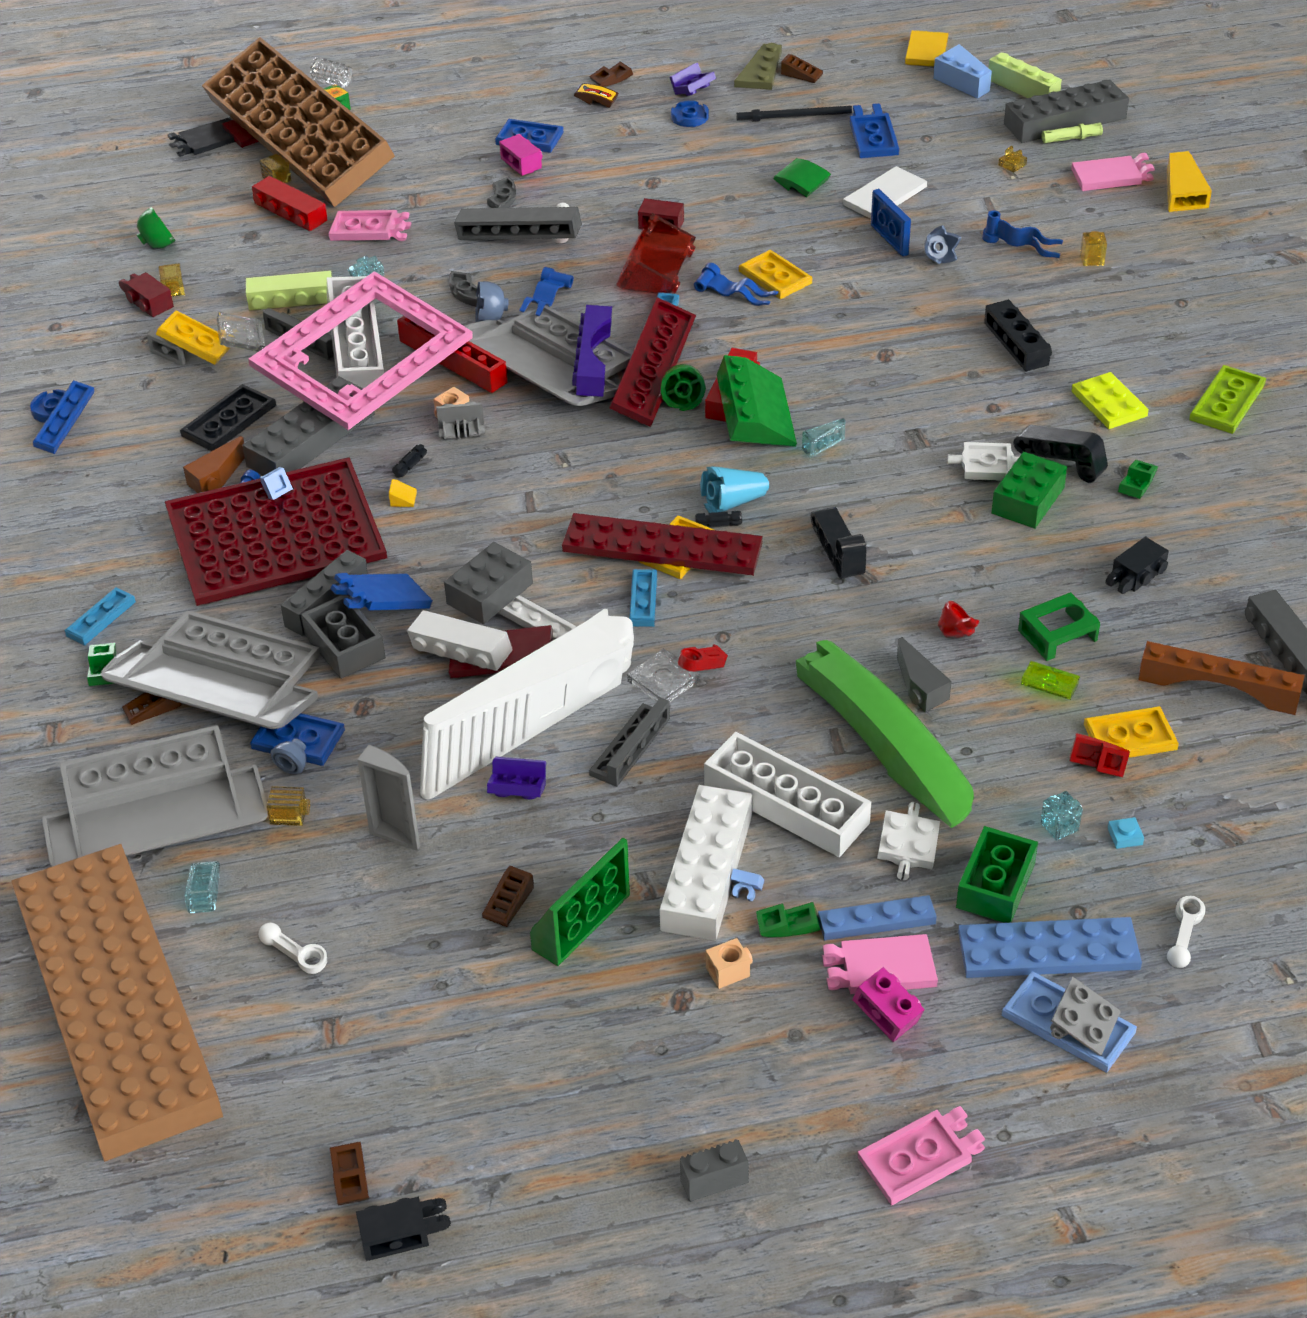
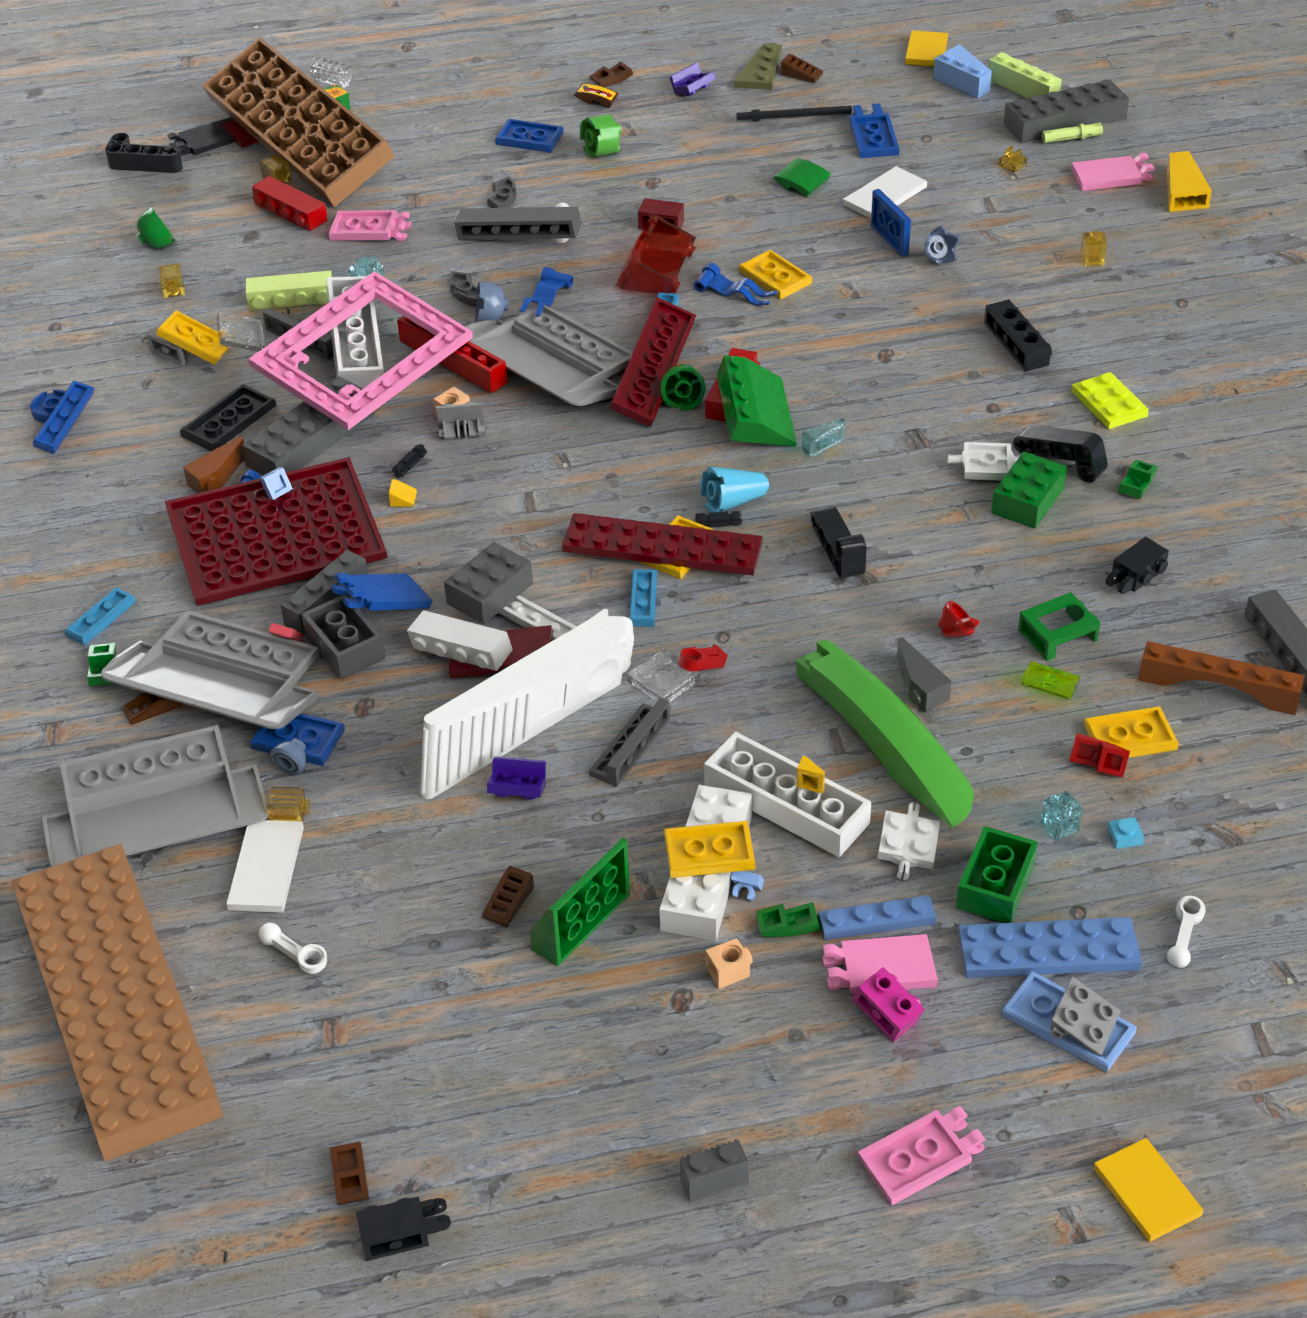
dark red hinge [119,272,174,317] -> none
clear light blue slope [184,861,220,913] -> none
light grey slope [357,745,420,851] -> none
dark pink brick [499,134,543,176] -> none
dark purple arch [572,305,612,397] -> none
blue tile [671,101,709,127] -> none
blue flag [982,210,1063,258] -> none
lime tile [1189,365,1266,434] -> none
none -> black beam [105,133,183,173]
none -> white tile [227,820,304,913]
none -> coral tile [269,623,304,642]
none -> bright green brick [580,114,622,157]
none -> yellow tile [664,821,755,878]
none -> yellow slope [797,756,825,793]
none -> yellow tile [1093,1138,1203,1242]

